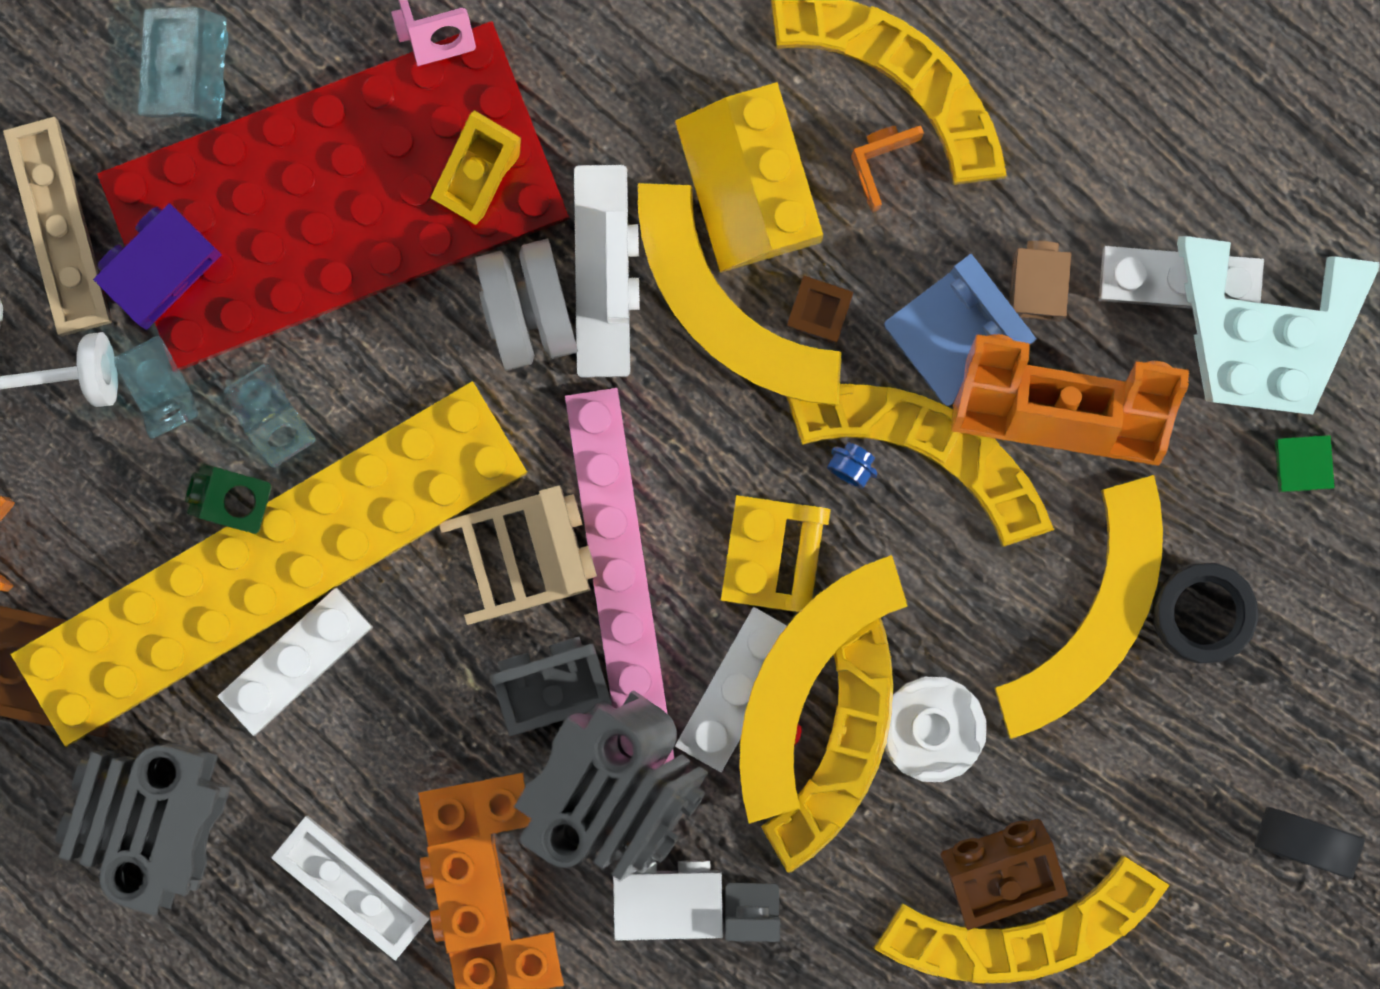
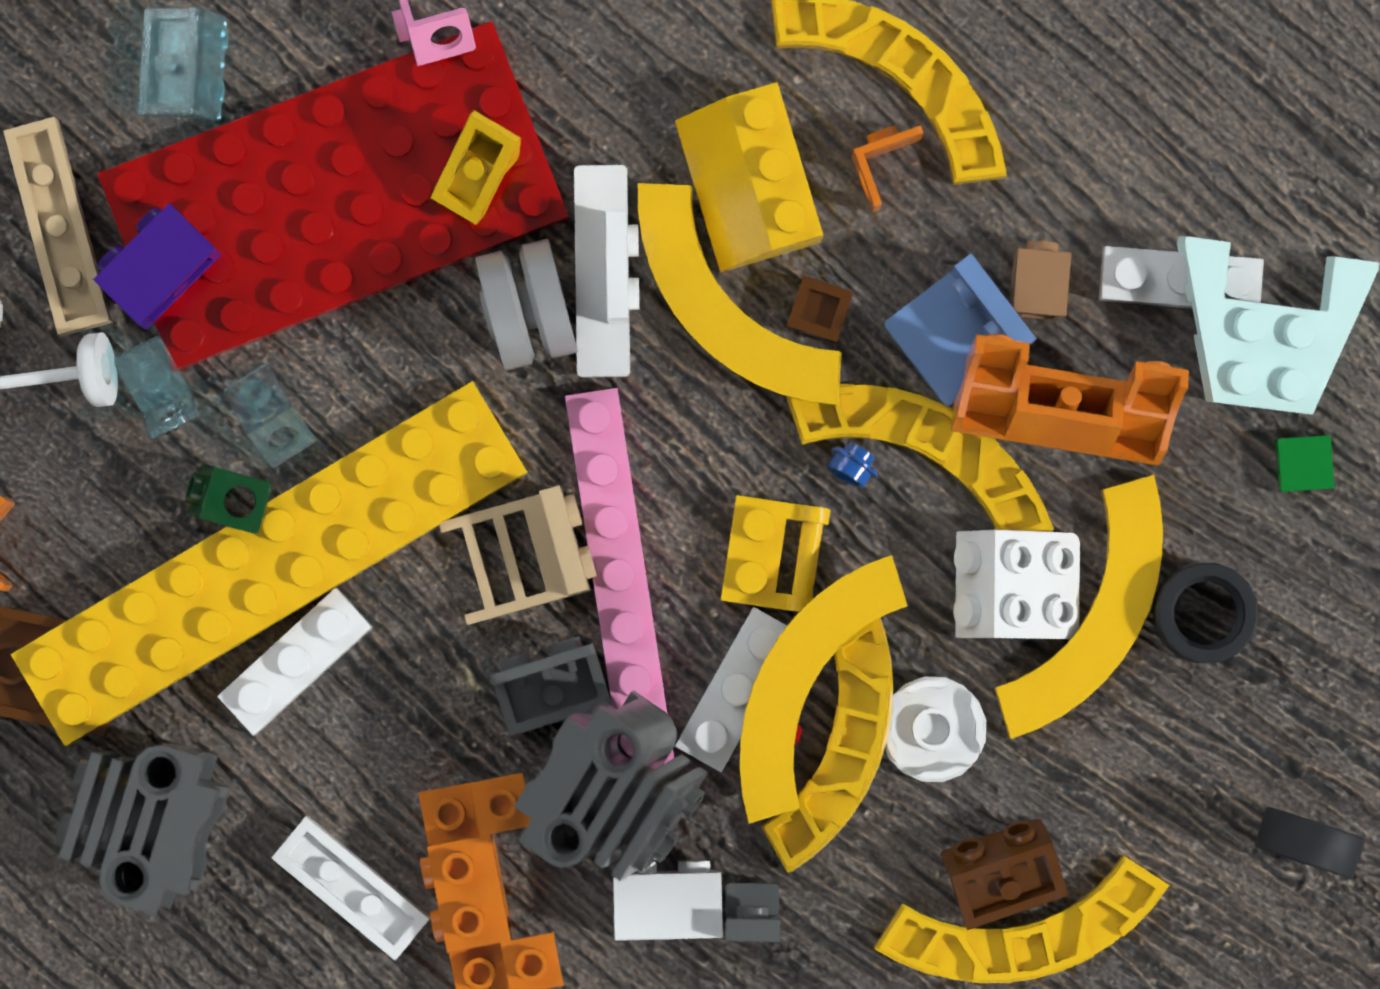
none -> white bracket [953,530,1080,639]

